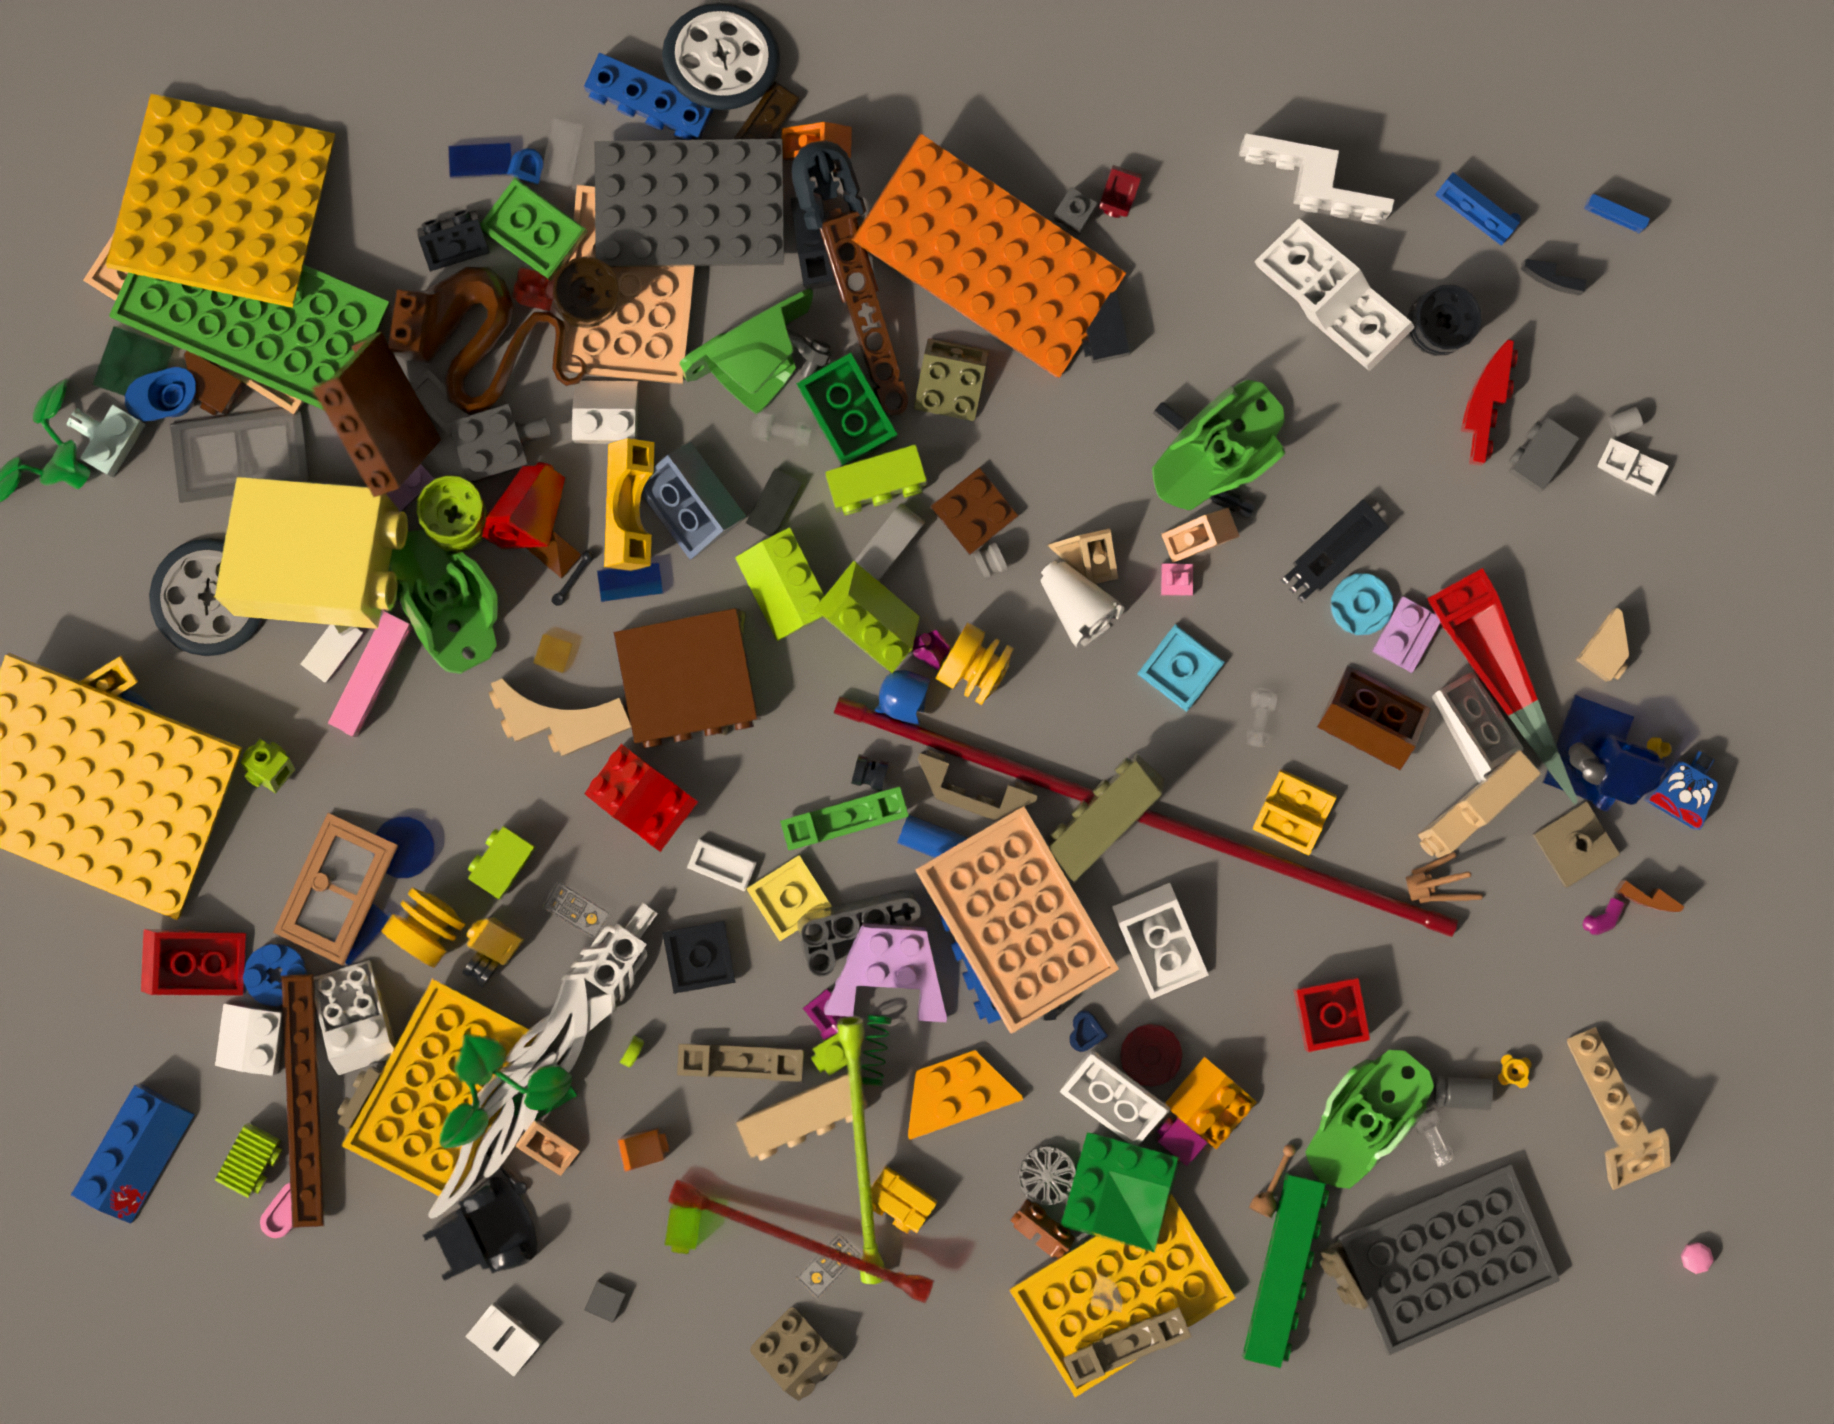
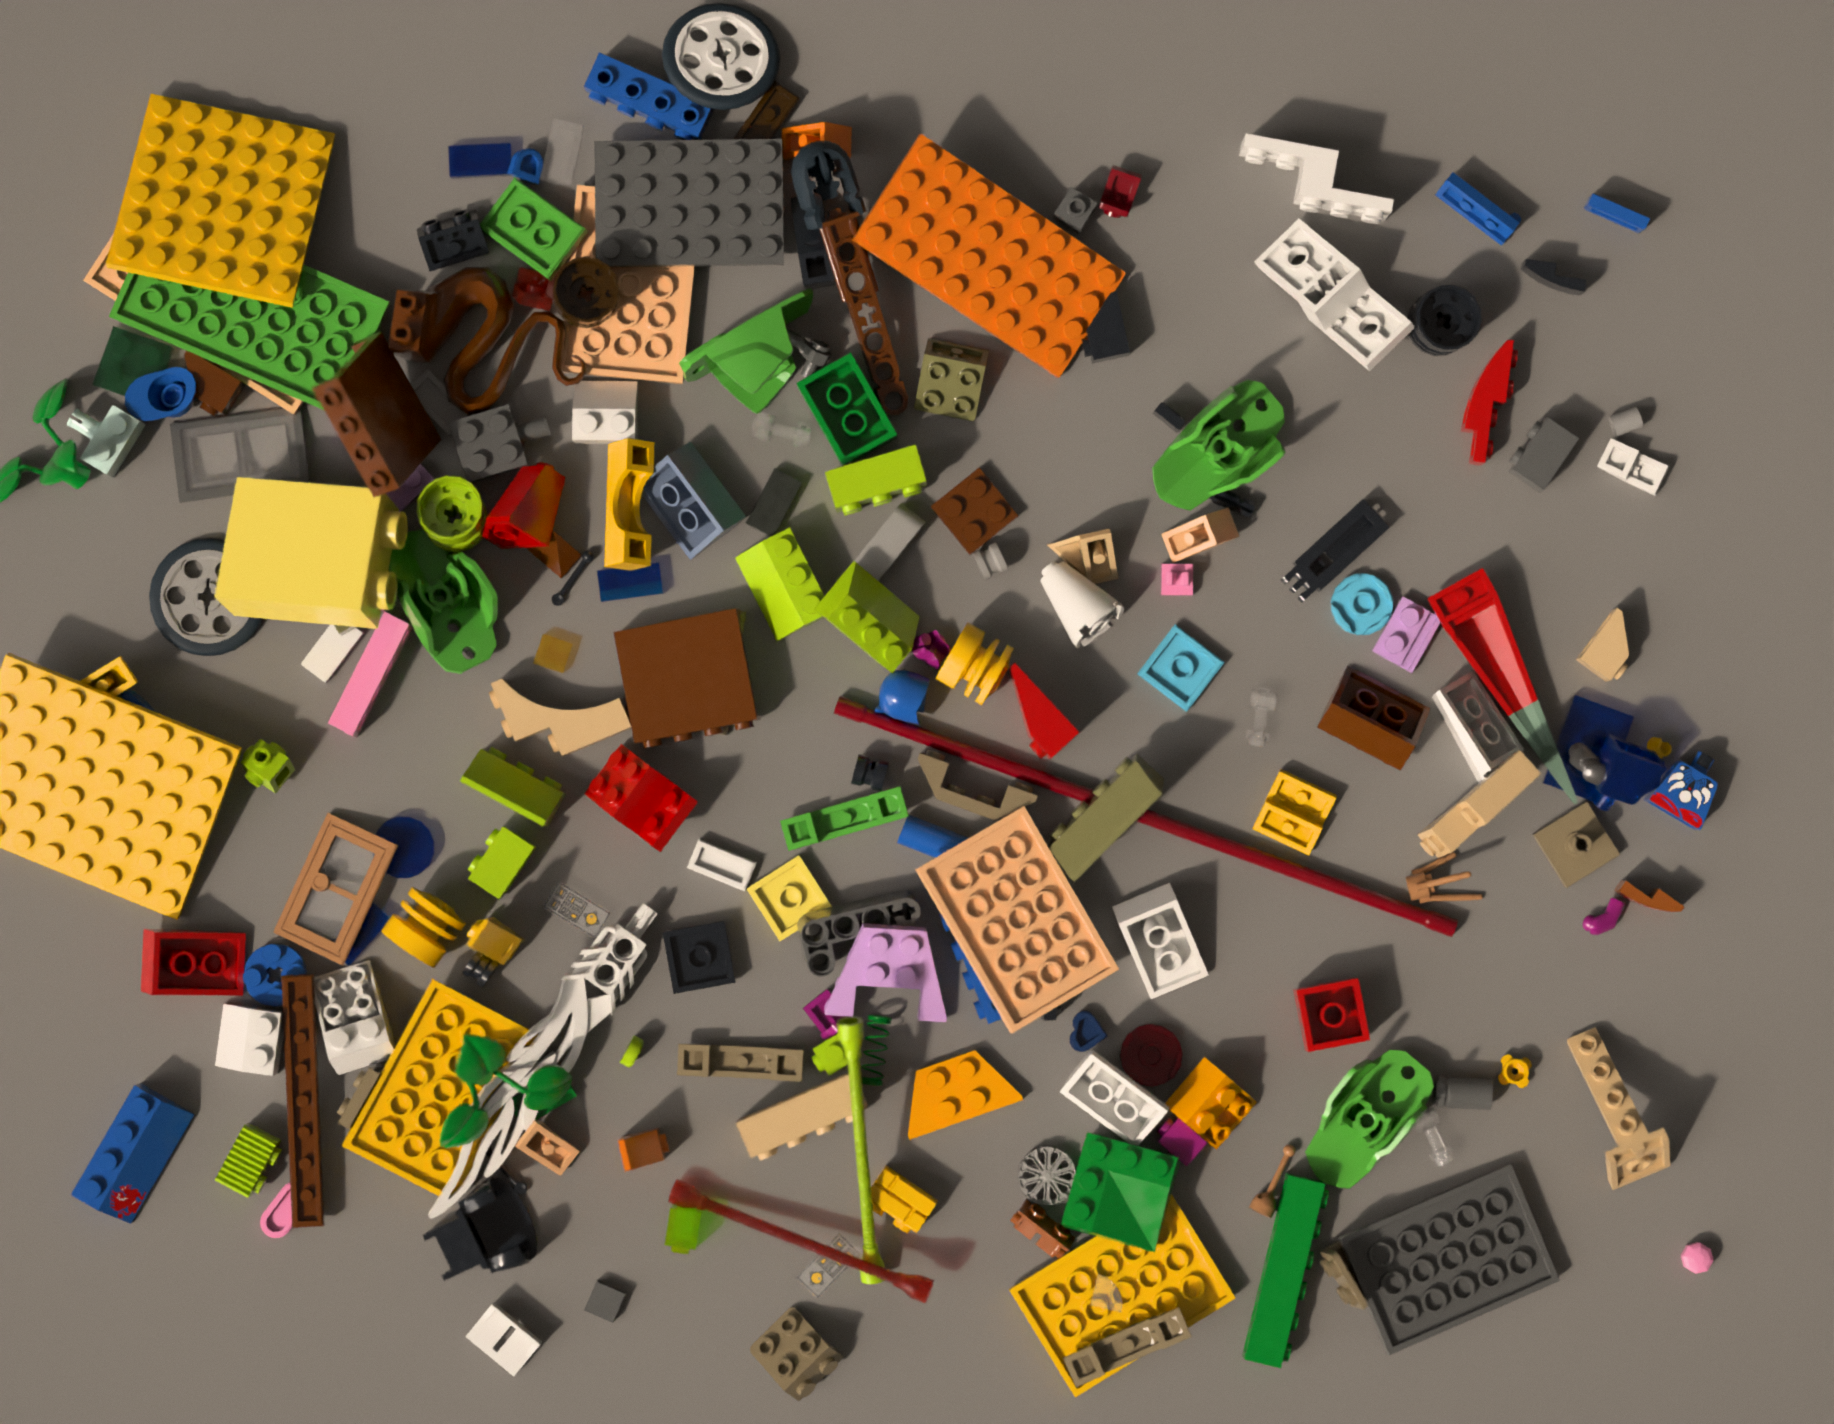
none -> lime slope [460,747,566,827]
none -> red slope [1009,663,1079,760]

